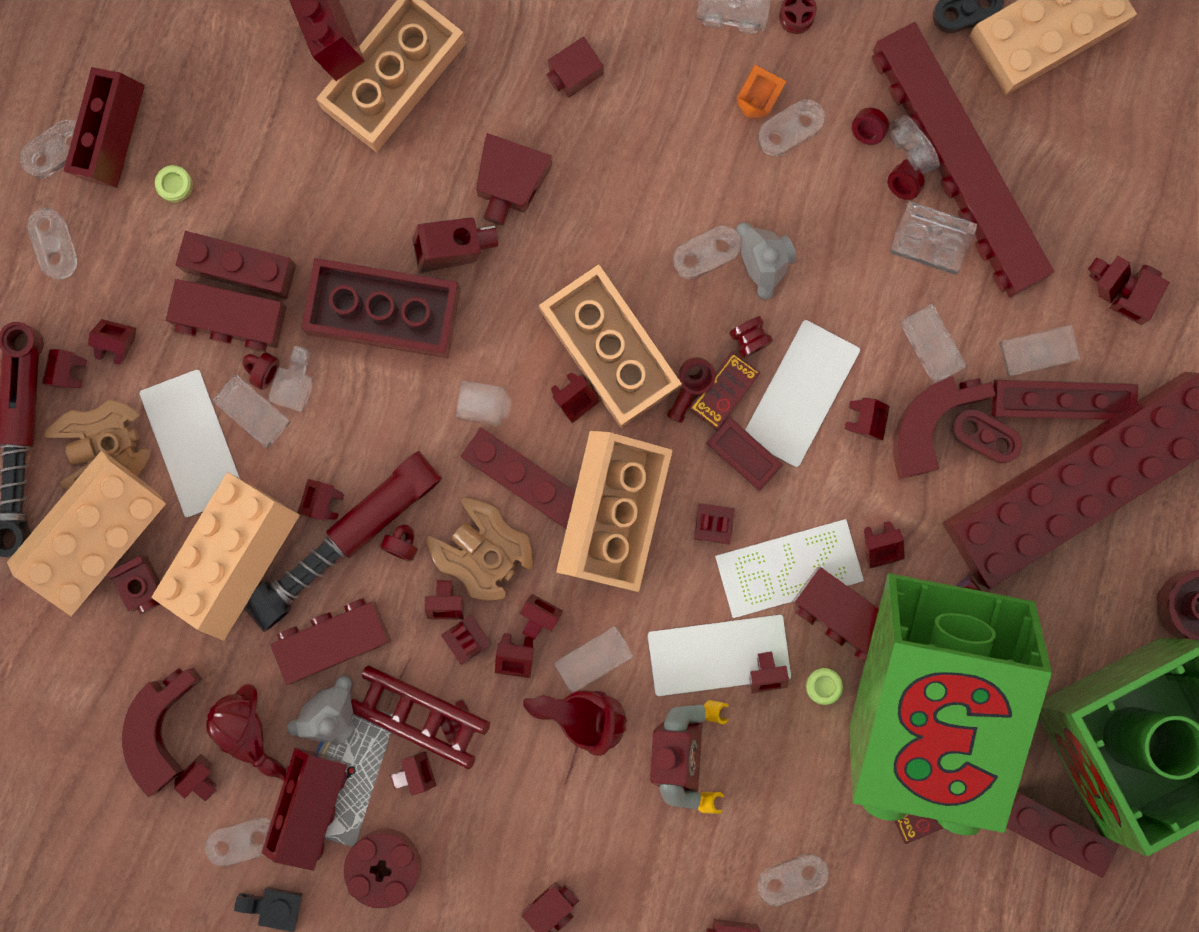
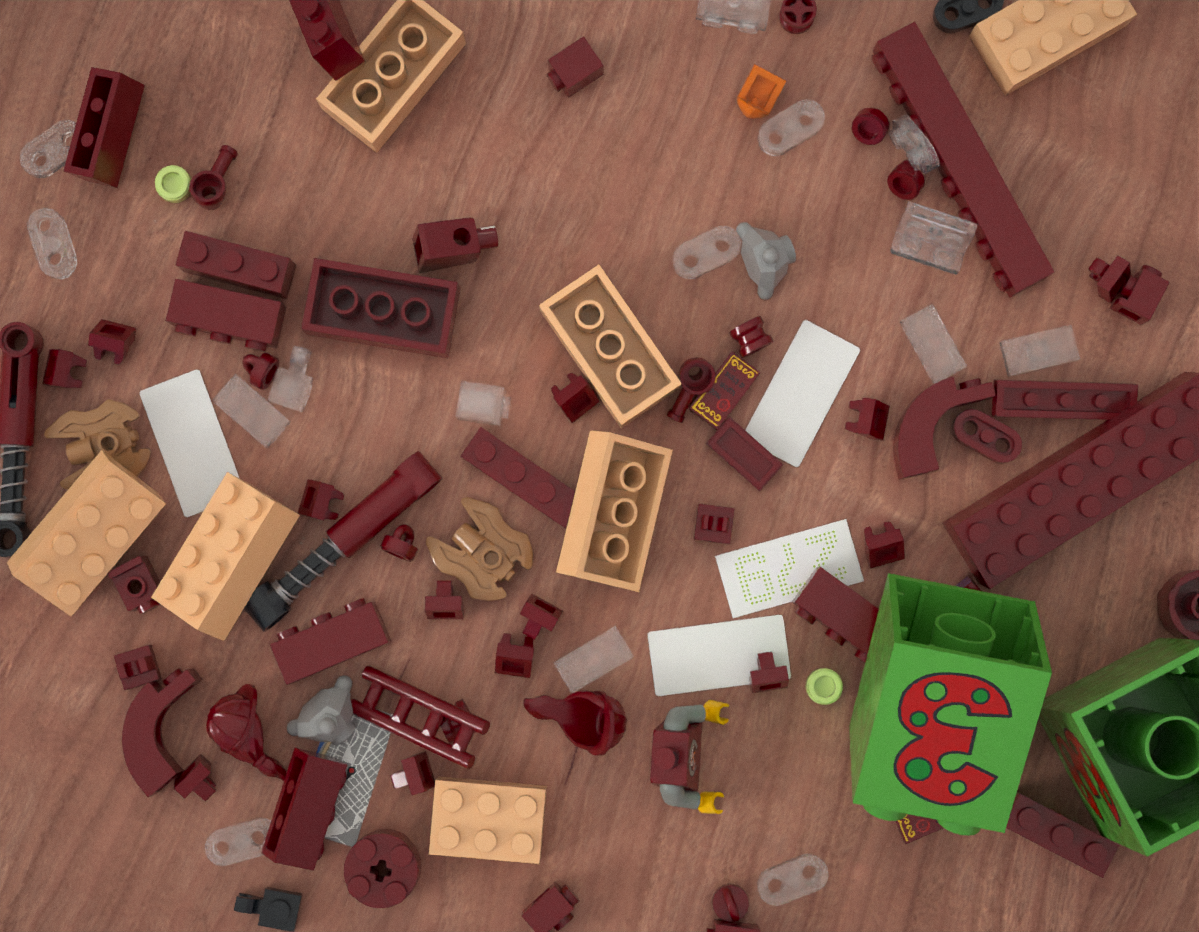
dark red tile [441,614,492,665] -> none
dark red torso [476,133,552,226] -> none
none -> dark red tile [114,645,162,691]
none -> dark red bar [189,145,238,210]
none -> light nougat brick [429,776,547,864]
none -> dark red tile [712,884,749,922]

